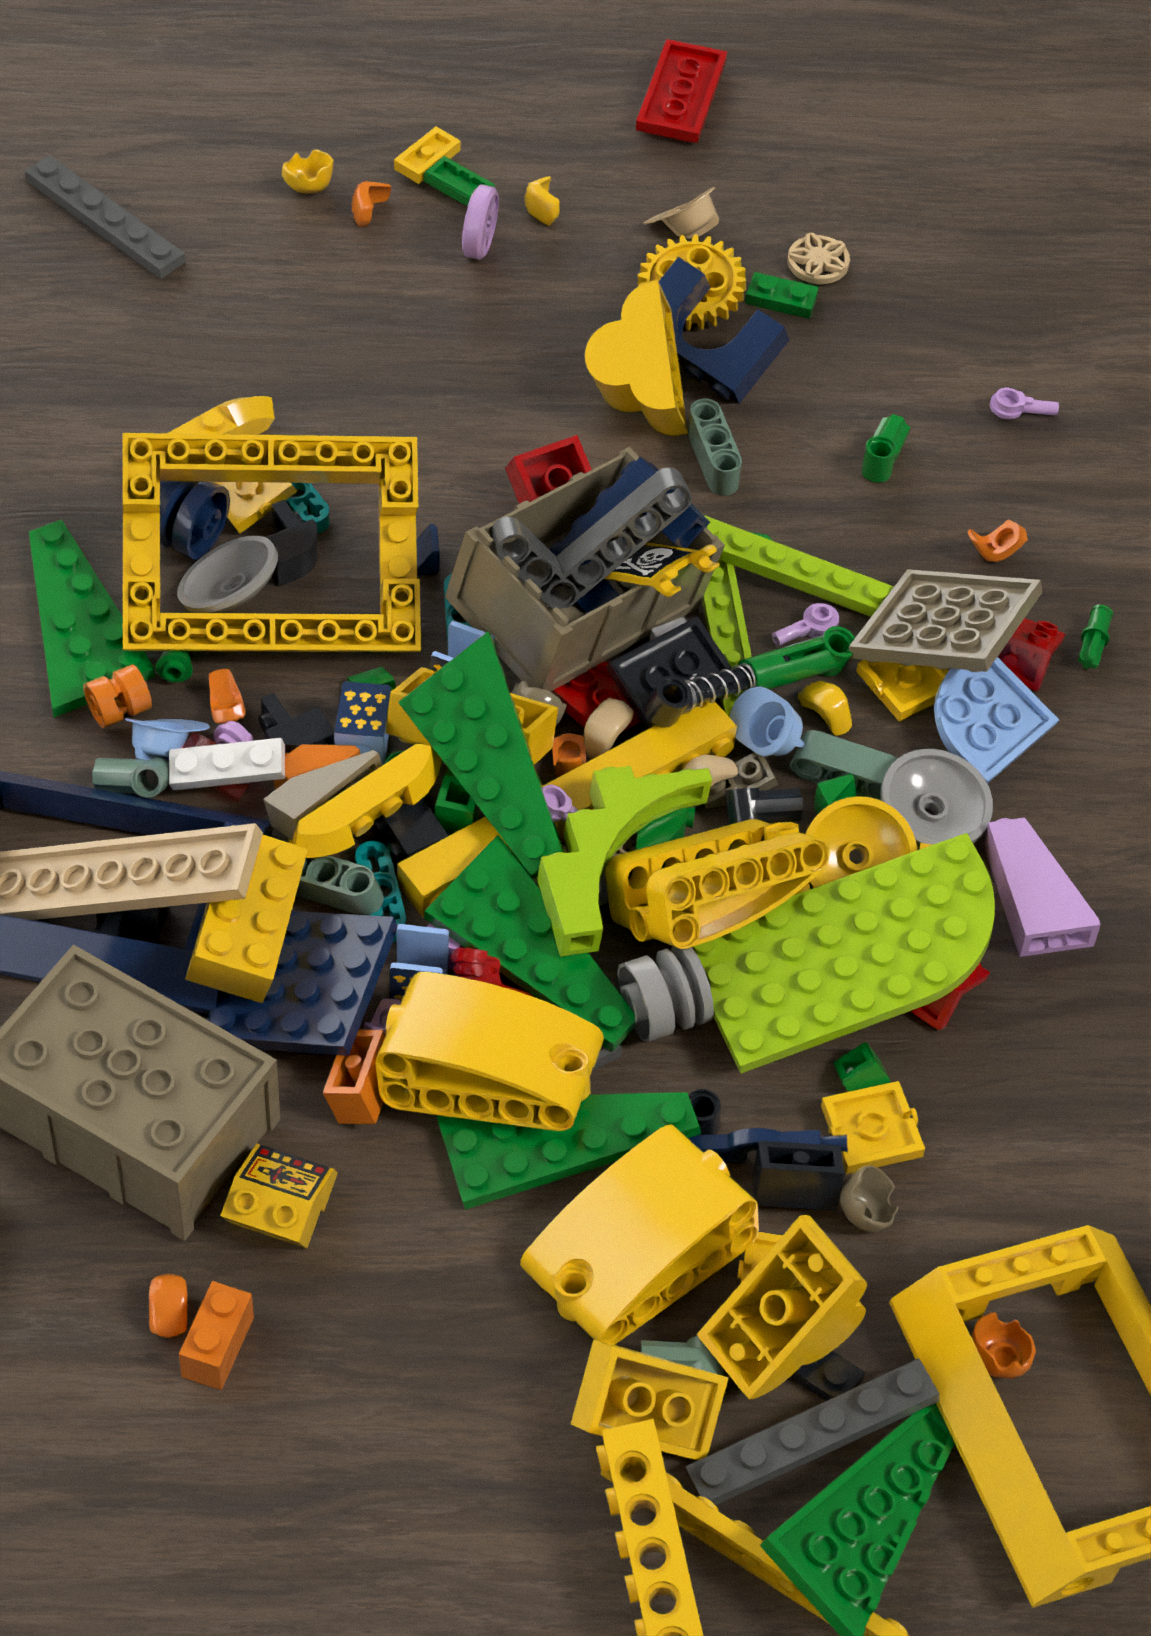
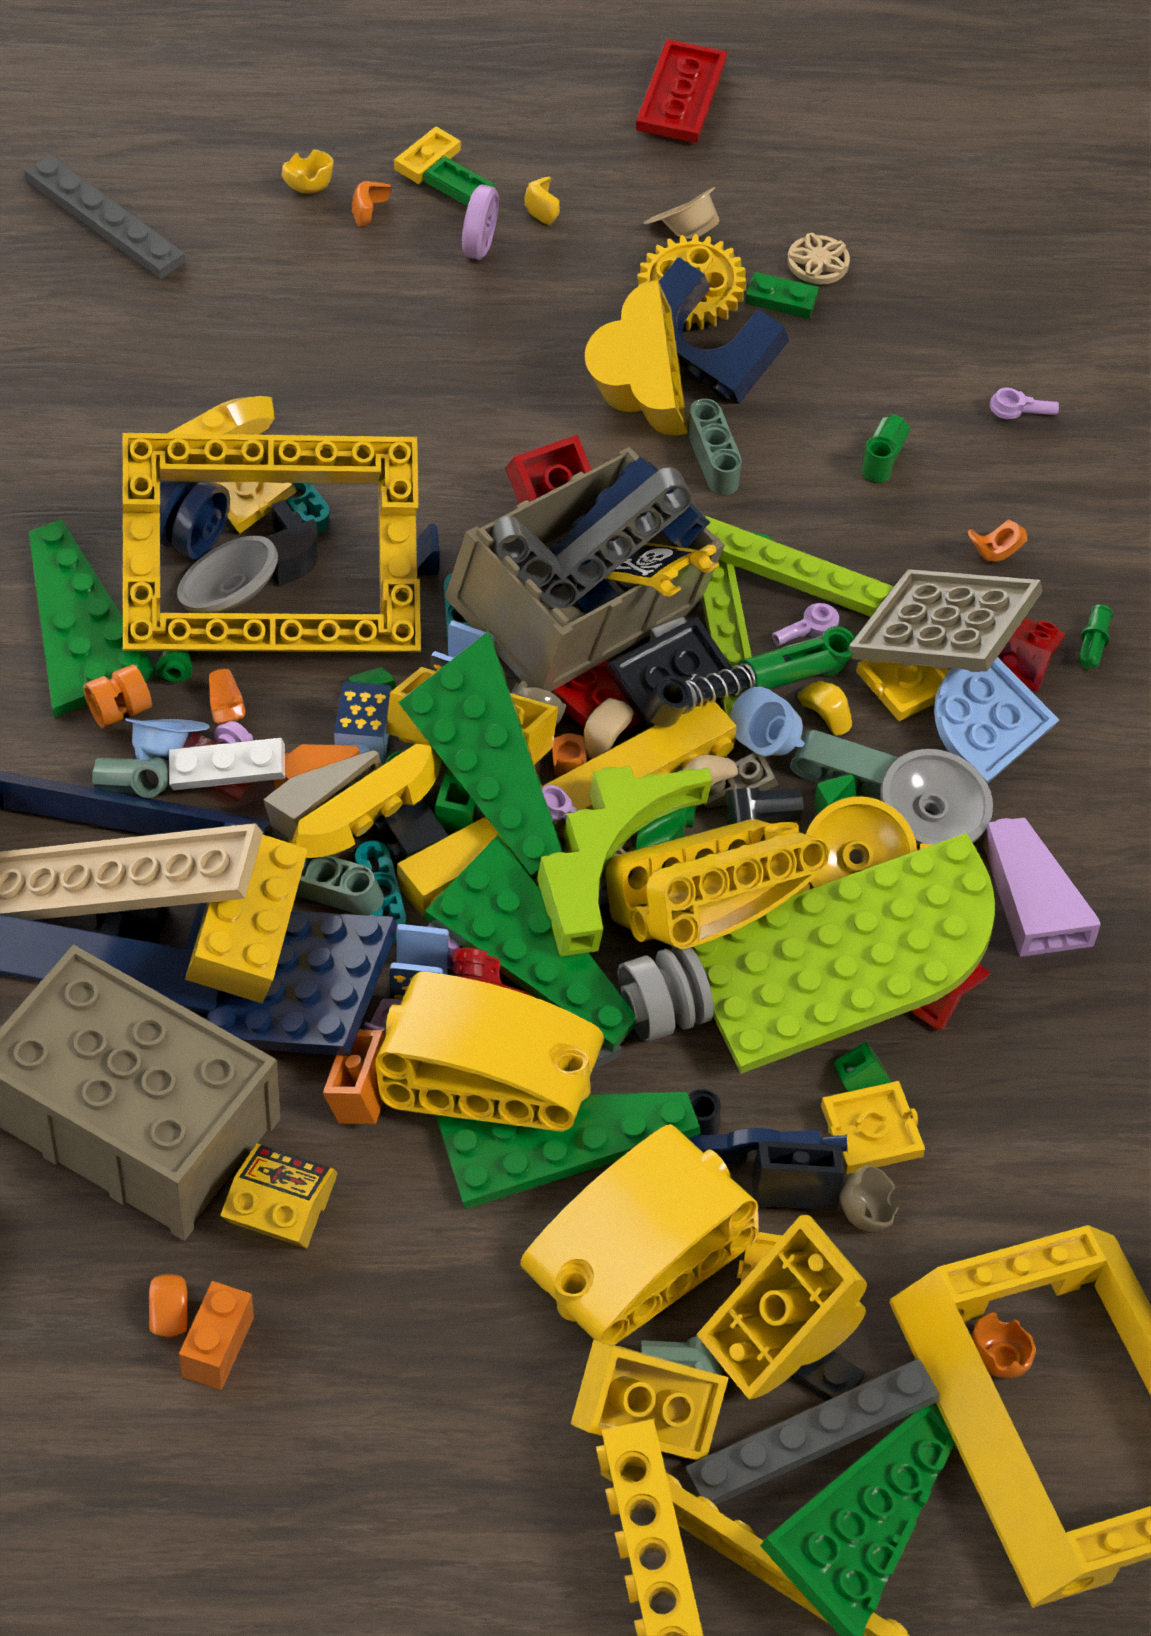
black brick [258,693,335,753] -> none

